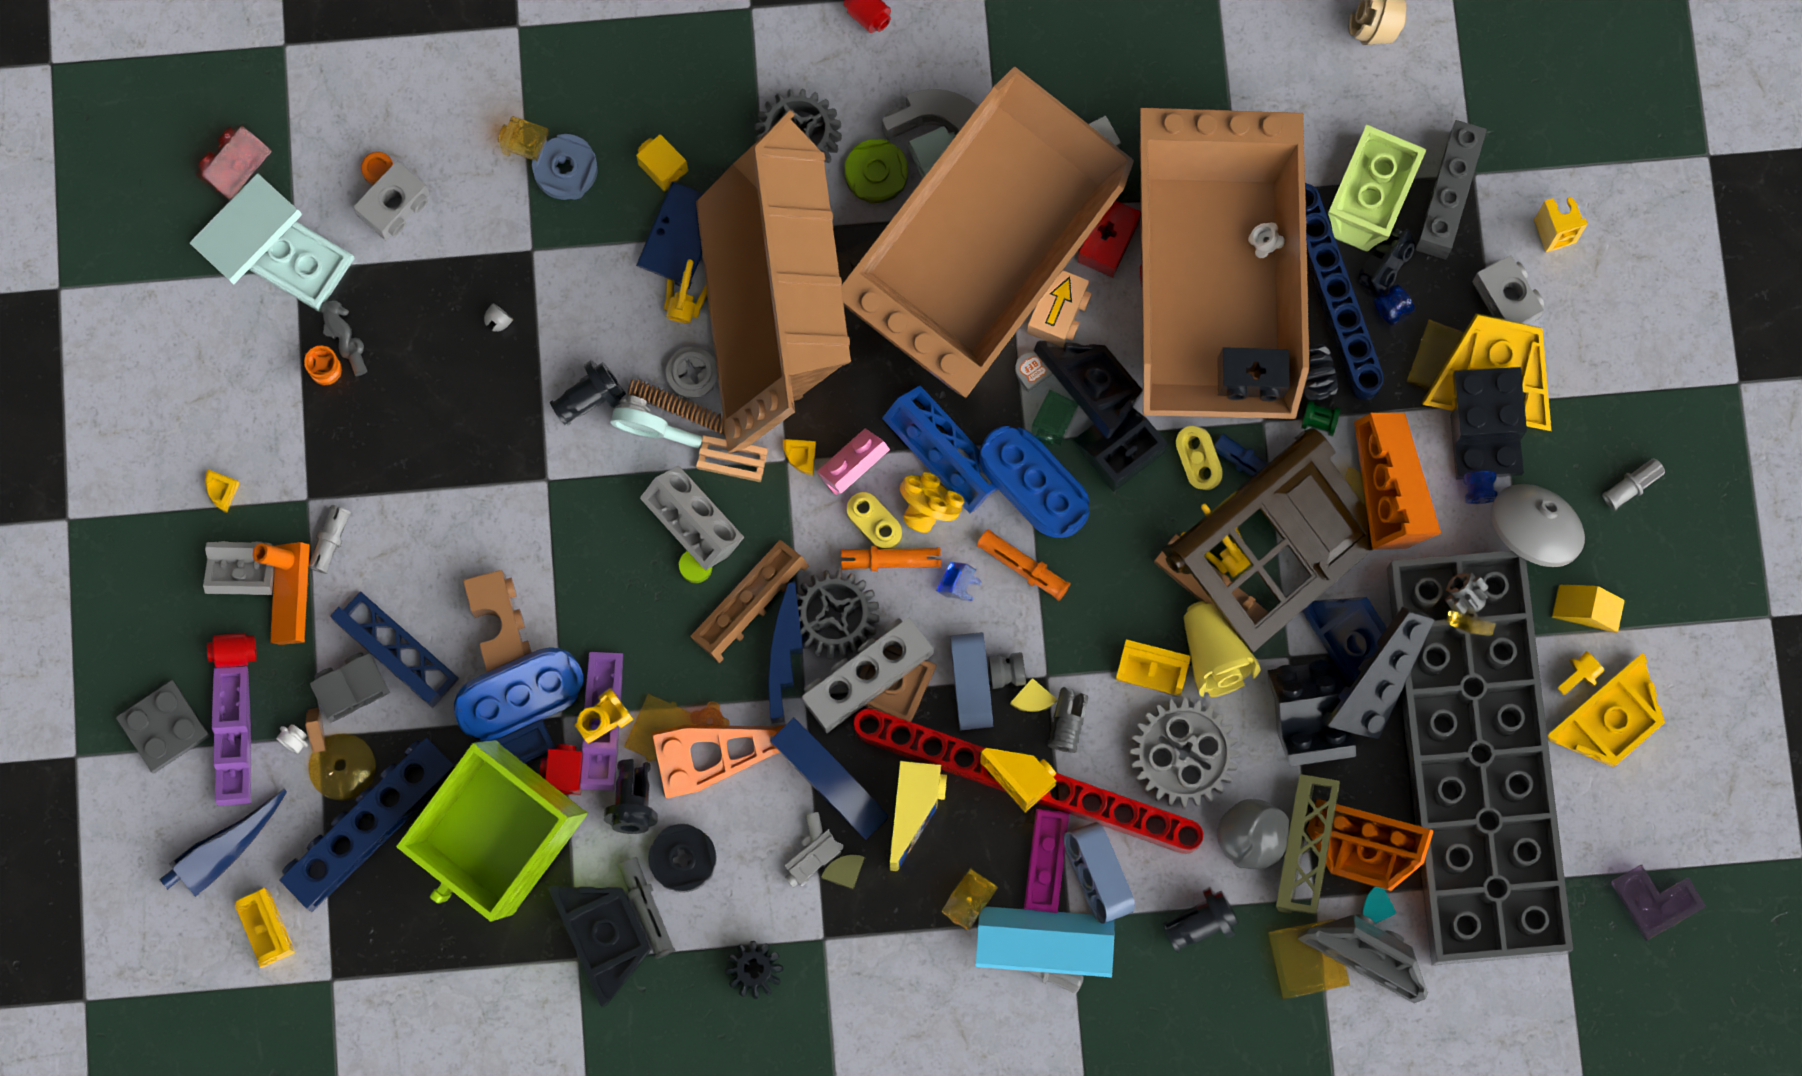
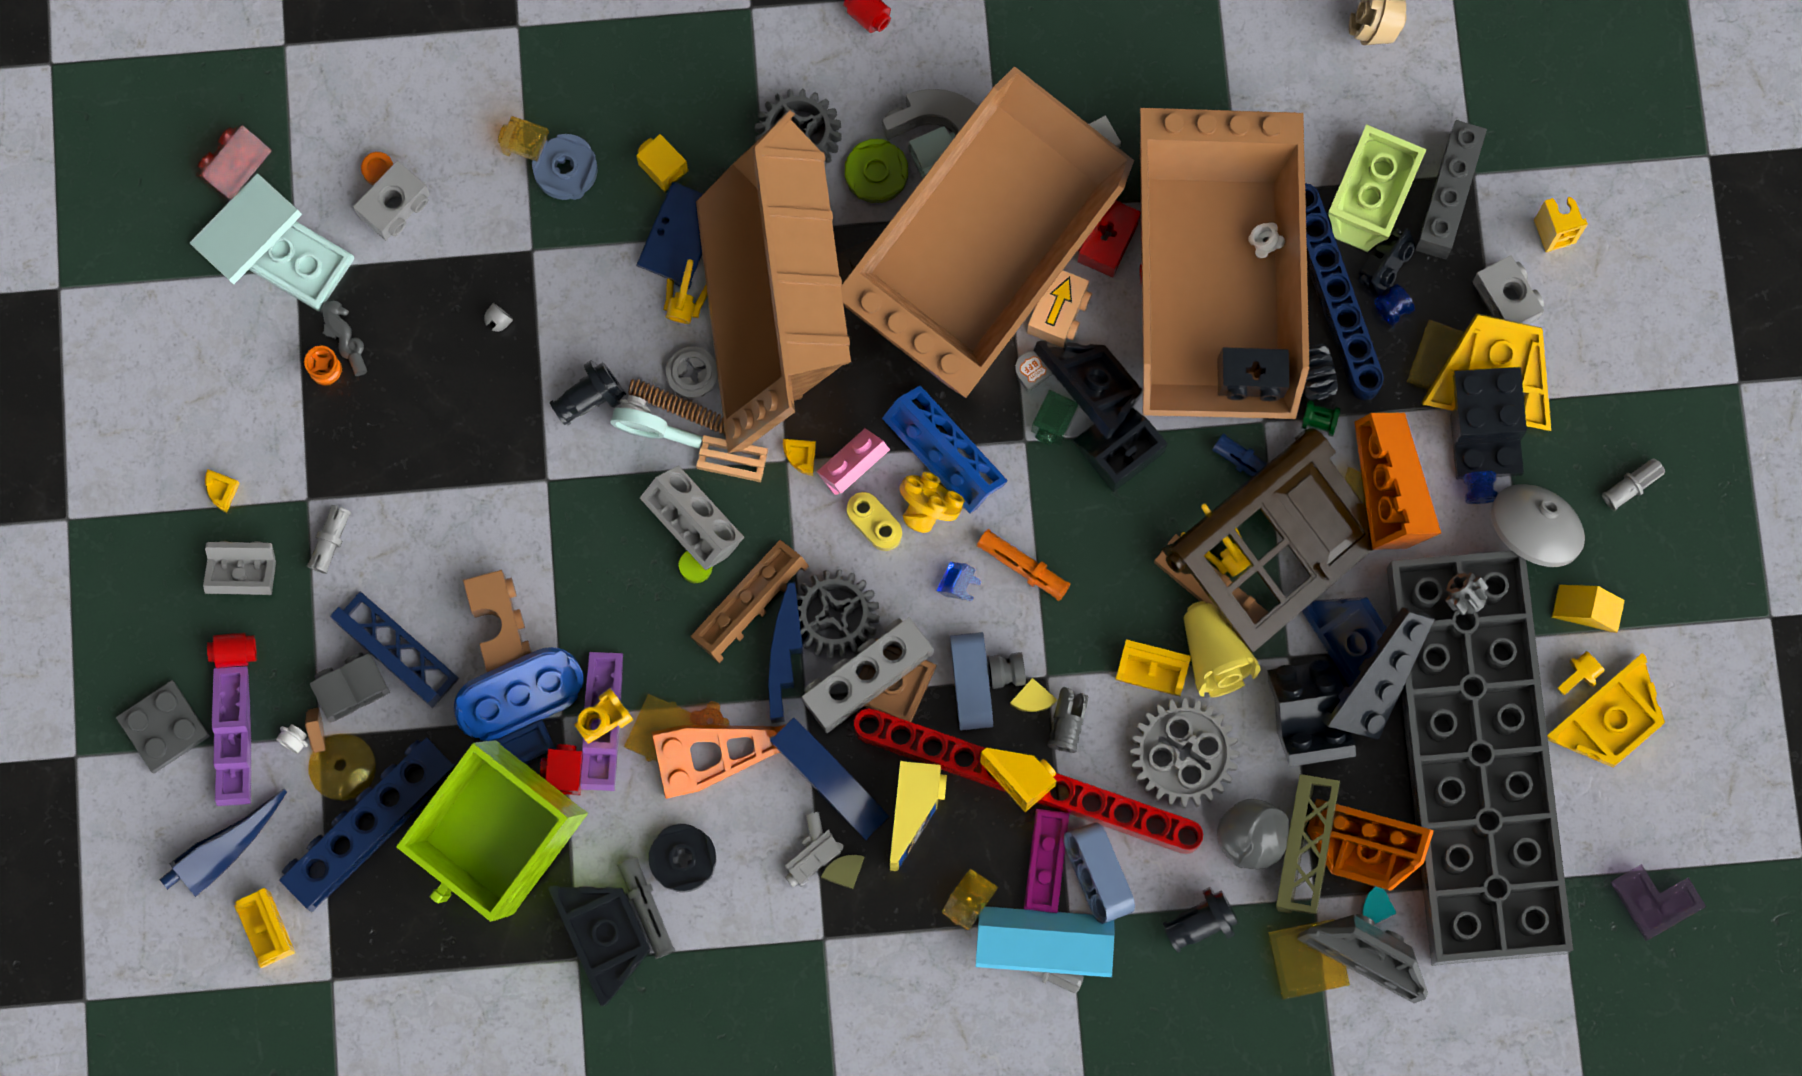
orange piece [253,542,310,645] -> none
black piece [603,759,658,834] -> none
black gear [725,941,784,1000] -> none
orange pin [841,546,941,572] -> none
blue tile [979,426,1090,538] -> none
light yellow plate [1176,426,1223,490] -> none
clear yellow tile [1446,611,1496,636] -> none

